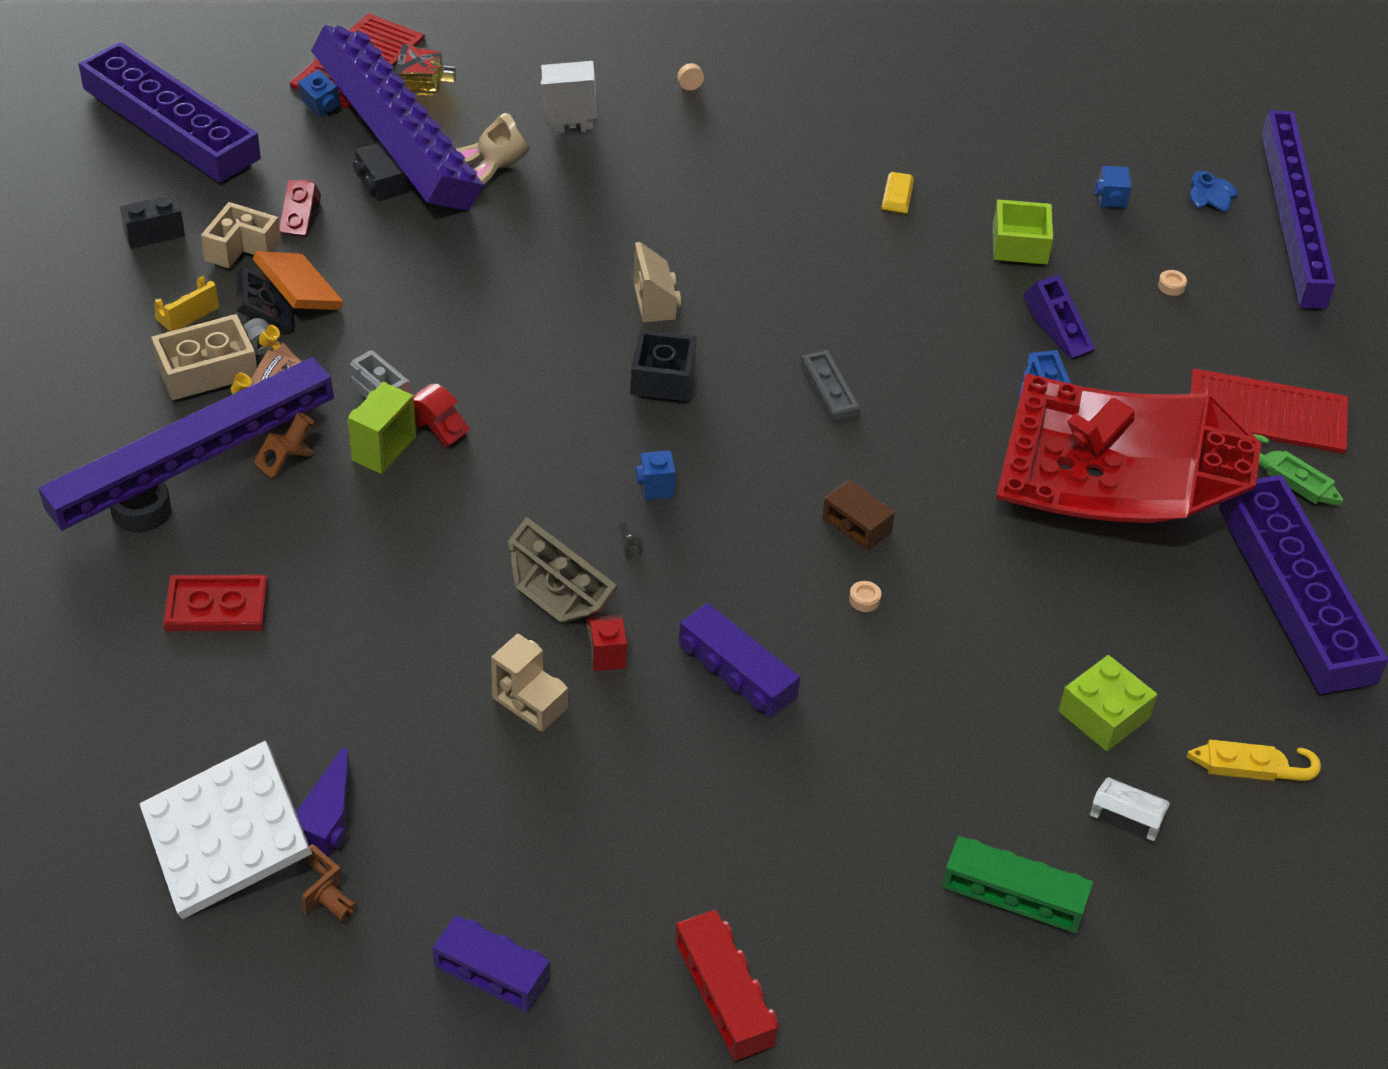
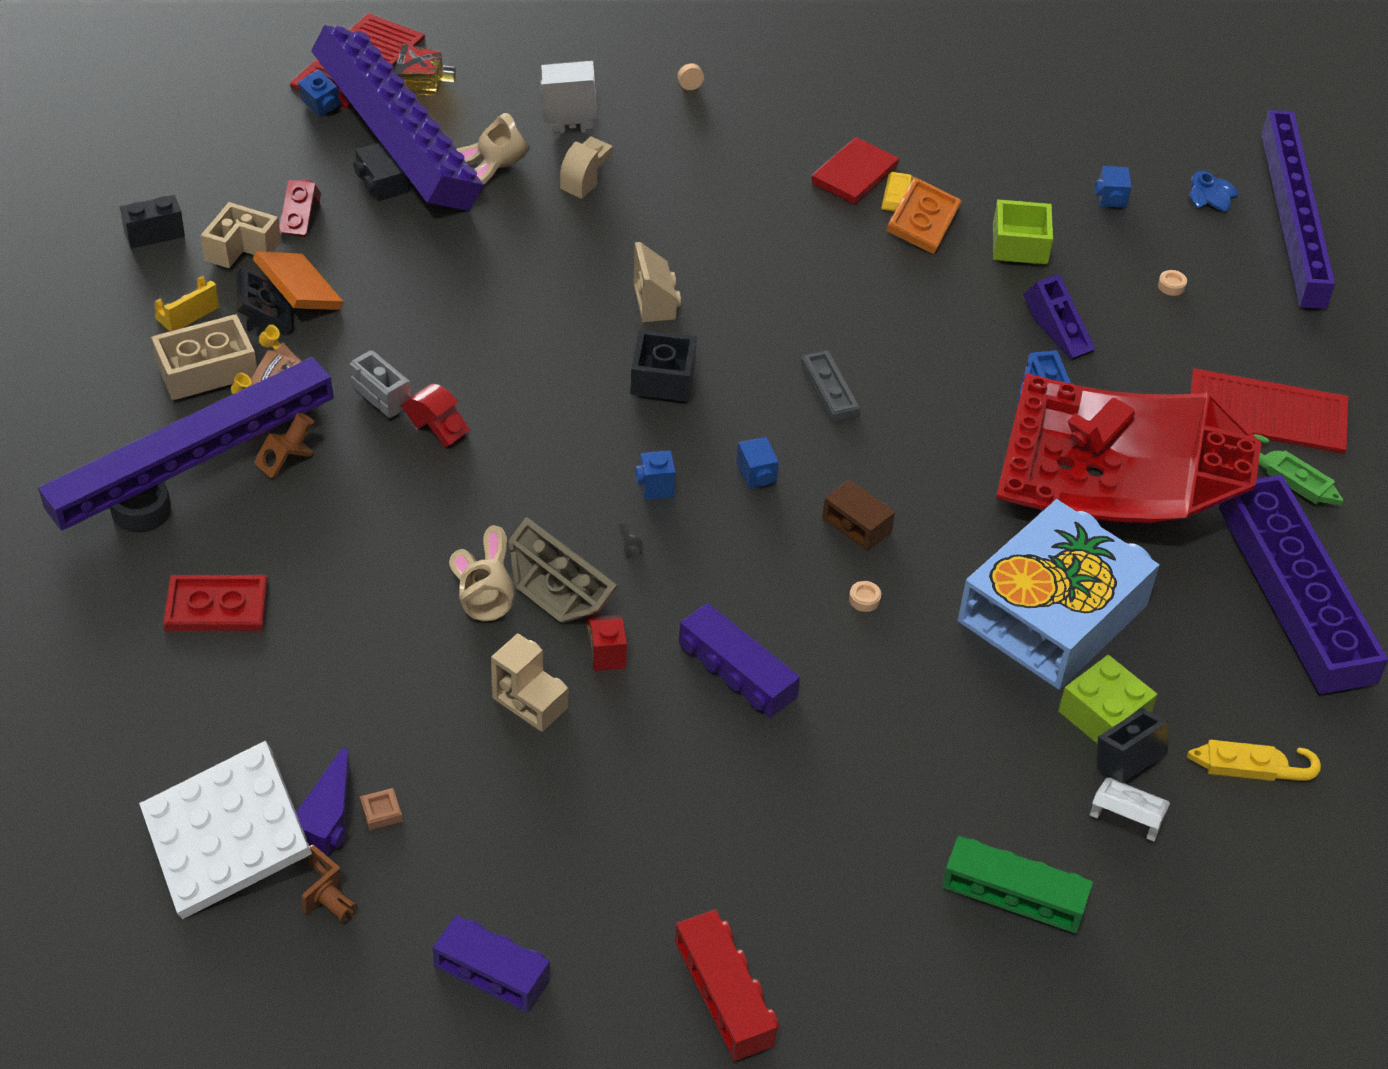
dark purple brick [78,41,261,183] -> none
light grey wheel [243,318,273,355] -> none
lime piece [347,382,416,474] -> none
none -> nougat tile [360,788,403,830]
none -> tan piece [449,525,515,621]
none -> tan brick [560,136,613,199]
none -> blue brick [736,437,779,489]
none -> red tile [811,137,899,204]
none -> orange tile [885,177,962,254]
none -> light blue brick [957,499,1160,690]
none -> black brick [1097,708,1169,783]

